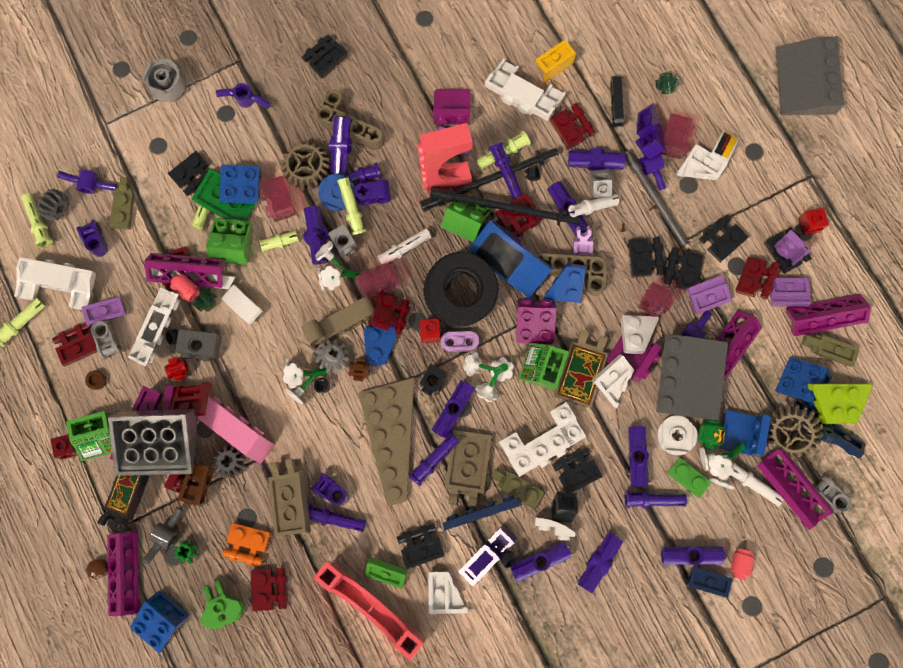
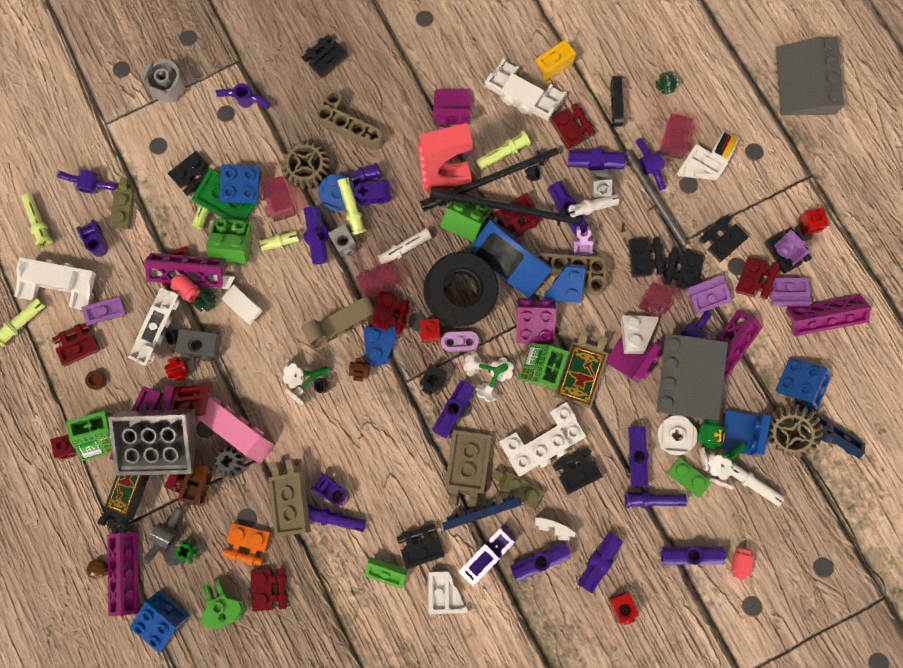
dark grey gear [36,188,70,221] -> none
light grey piece [91,321,122,360] -> none
coral arch [313,561,426,660] -> none
light grey gear [314,340,349,374] -> none
white plant [315,241,362,291] -> none
dark purple piece [329,116,352,174] -> none
dark tan wing [358,378,415,506] -> none
dark purple pin [408,433,459,486] -> none
dark purple pin [488,142,523,199] -> none
black hinge [500,550,518,568] -> none
black brick [551,492,578,523] -> none
white wing [592,354,634,408] -> none
dark purple slope [637,103,665,159] -> none
dark blue plate [687,566,733,598] -> none
magenta fence [756,447,834,530] -> none
olive hinge [801,335,859,367] -> none
lime wing [808,384,872,424] -> none
light grey piece [815,476,851,513] -> none
none -> red brick [608,591,639,625]

